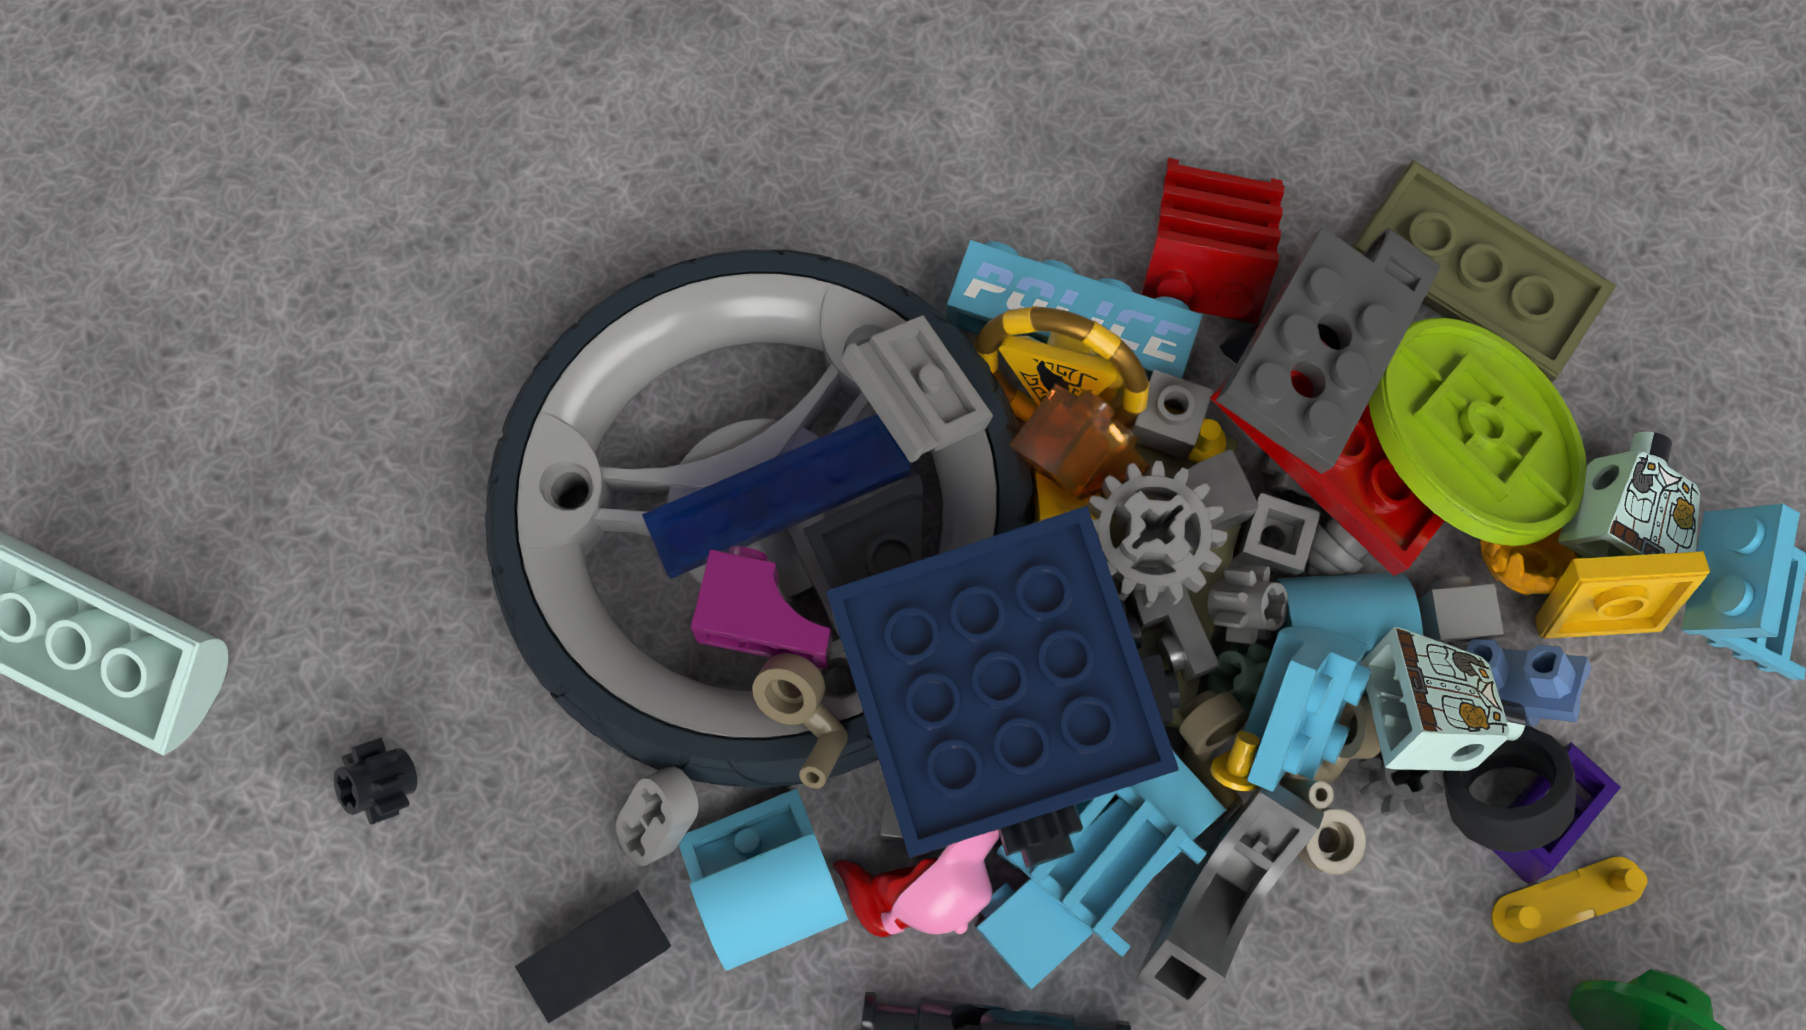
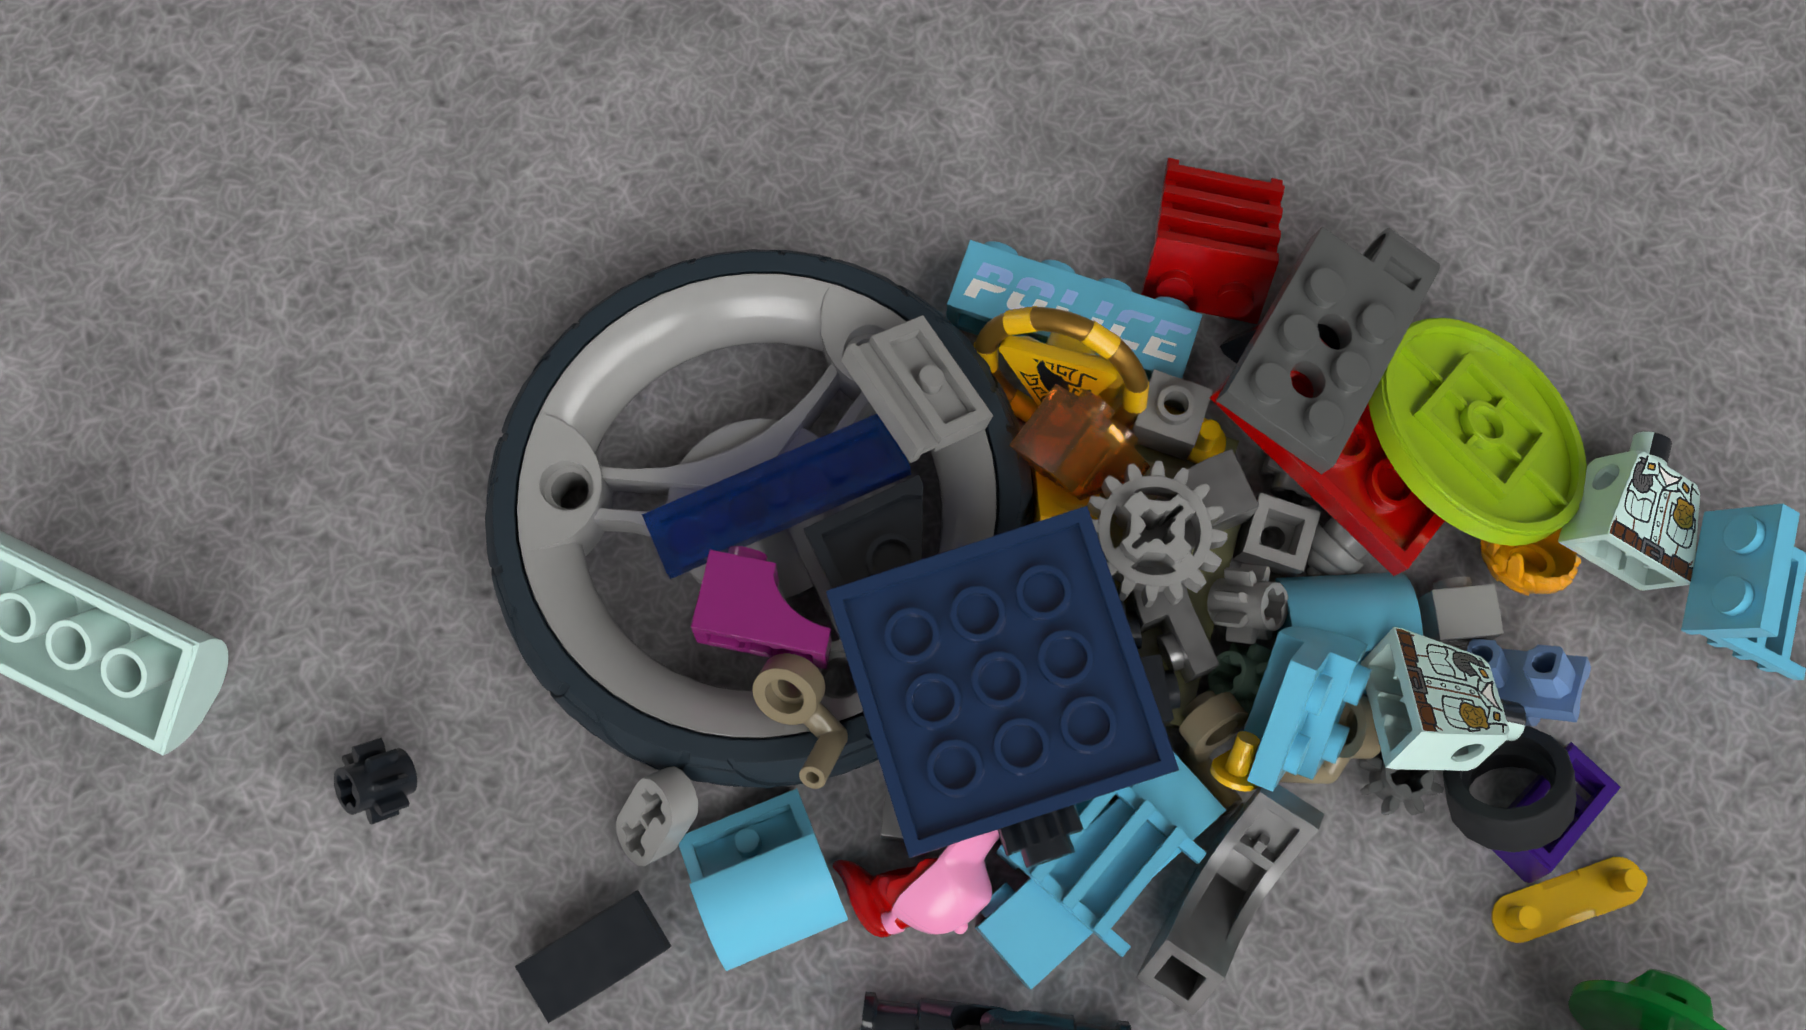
dark tan plate [1280,777,1366,875] -> none
olive tile [1352,159,1617,383] -> none
yellow tile [1535,551,1710,639] -> none

